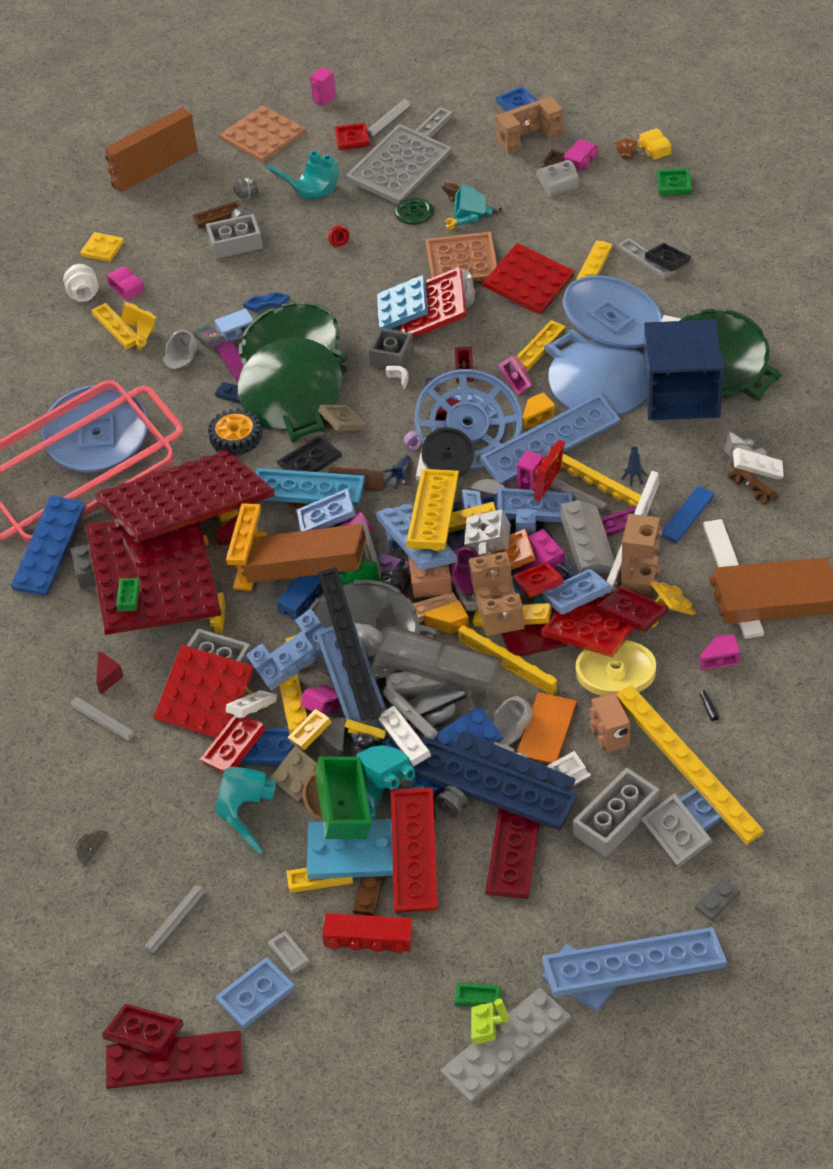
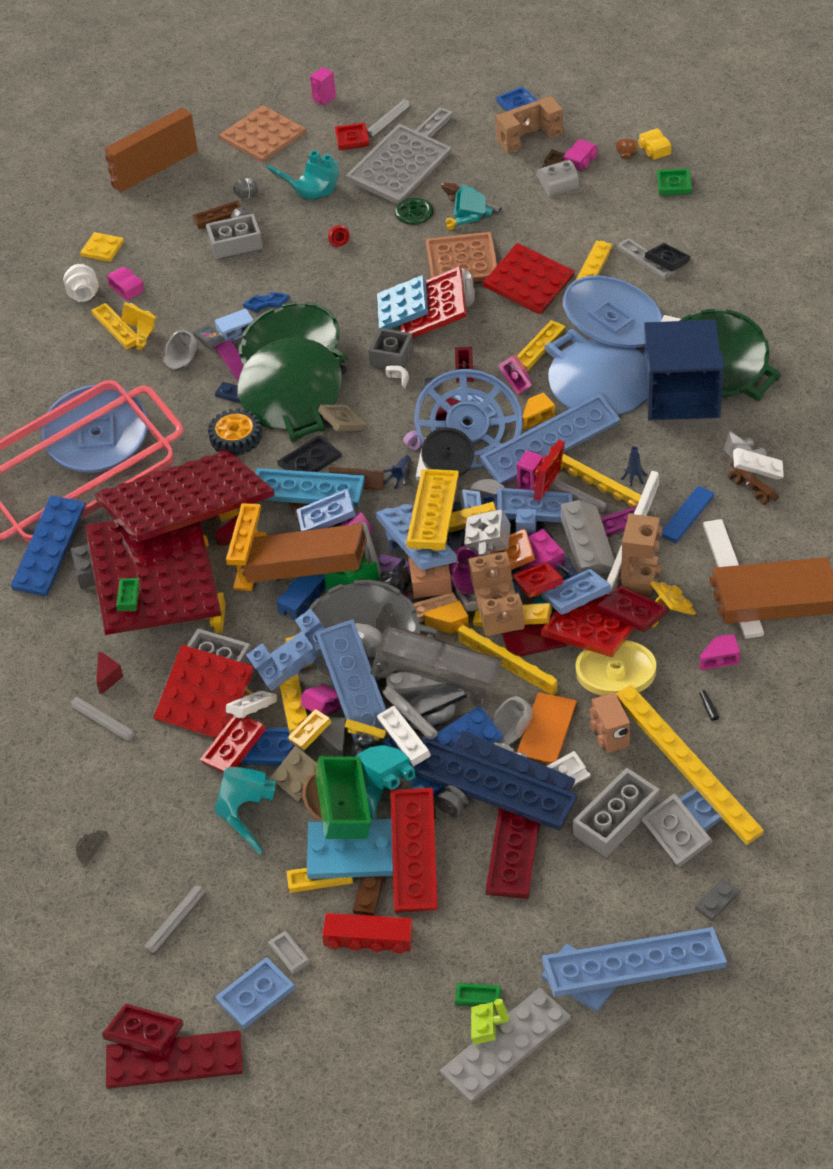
black tile [318,567,381,723] -> none

